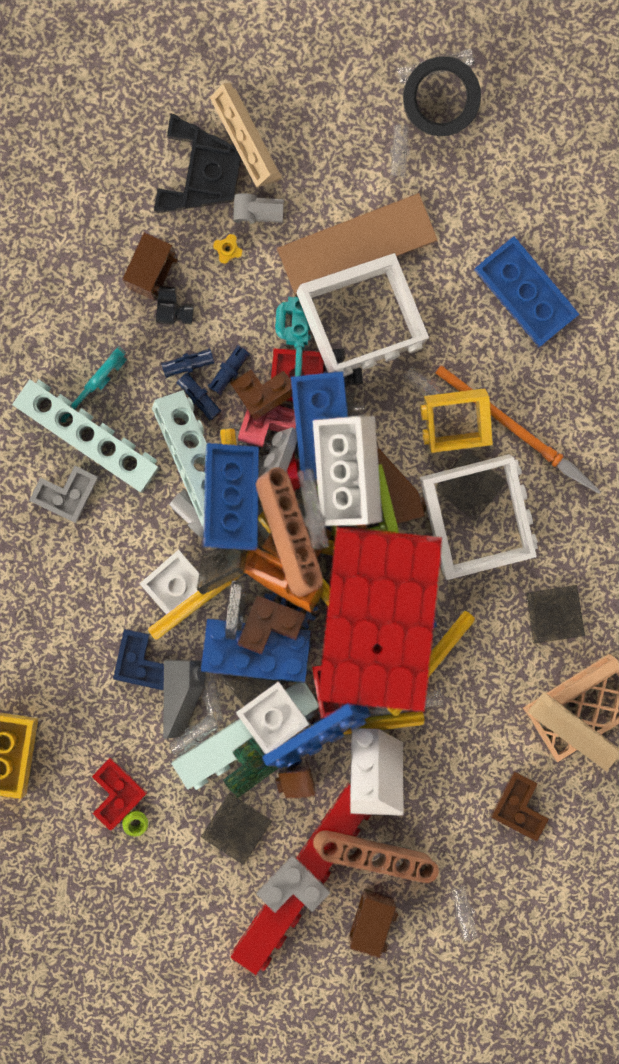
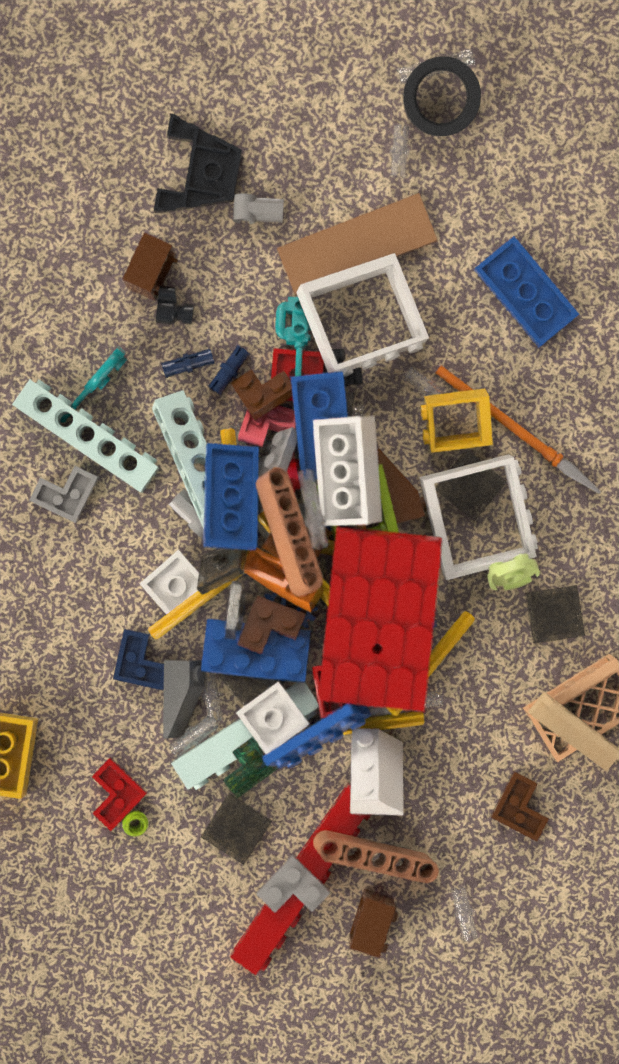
dark blue pin [176,372,222,421] -> none
tan fence [210,83,282,188] -> none
yellow plate [213,234,242,264] -> none
reddish brown slope [275,762,316,798] -> none
none -> yellowish green plate [487,554,540,591]

